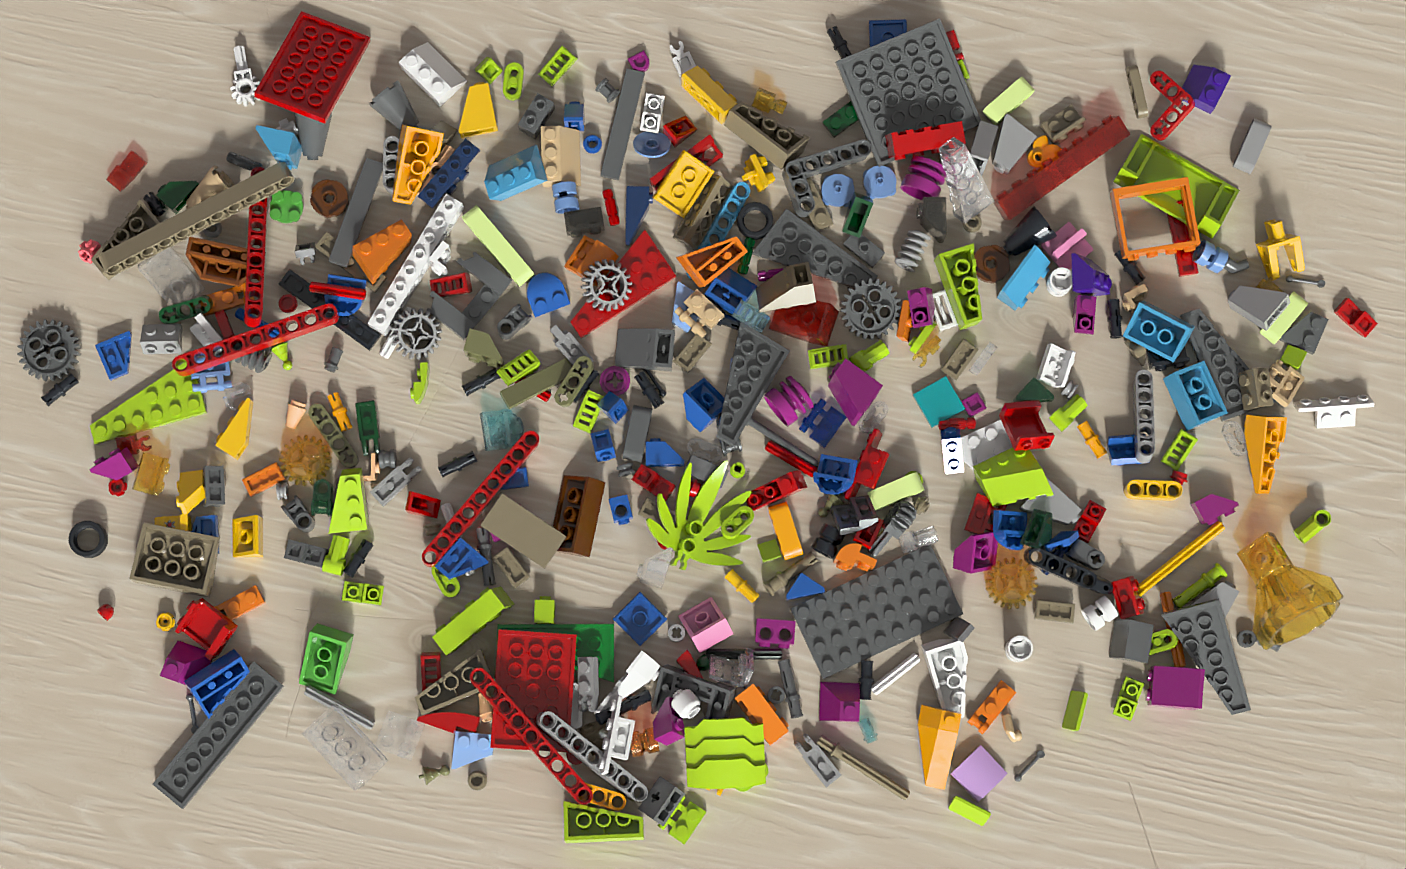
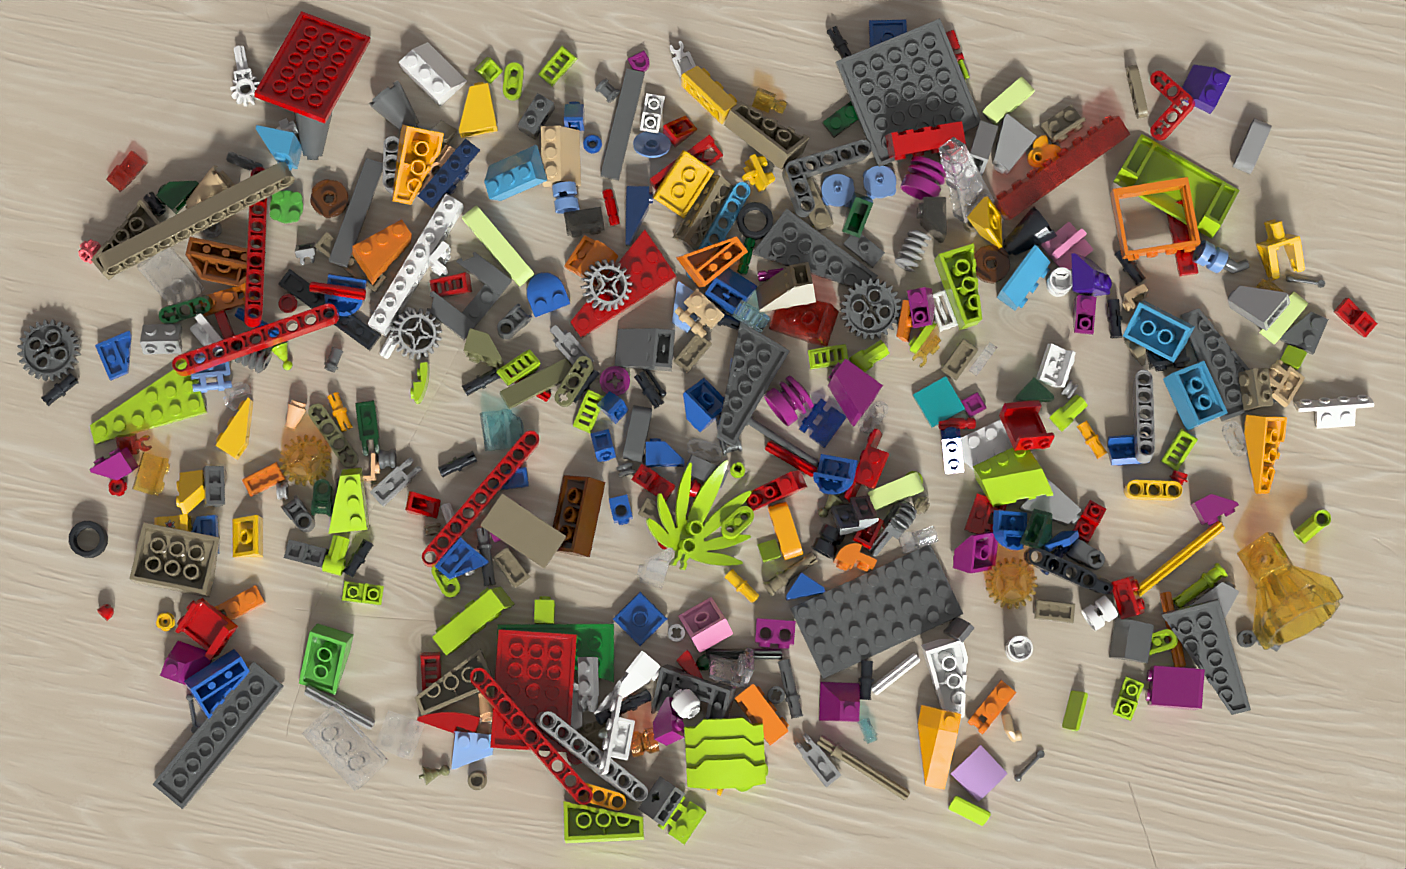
none -> yellow slope [967,196,1002,248]

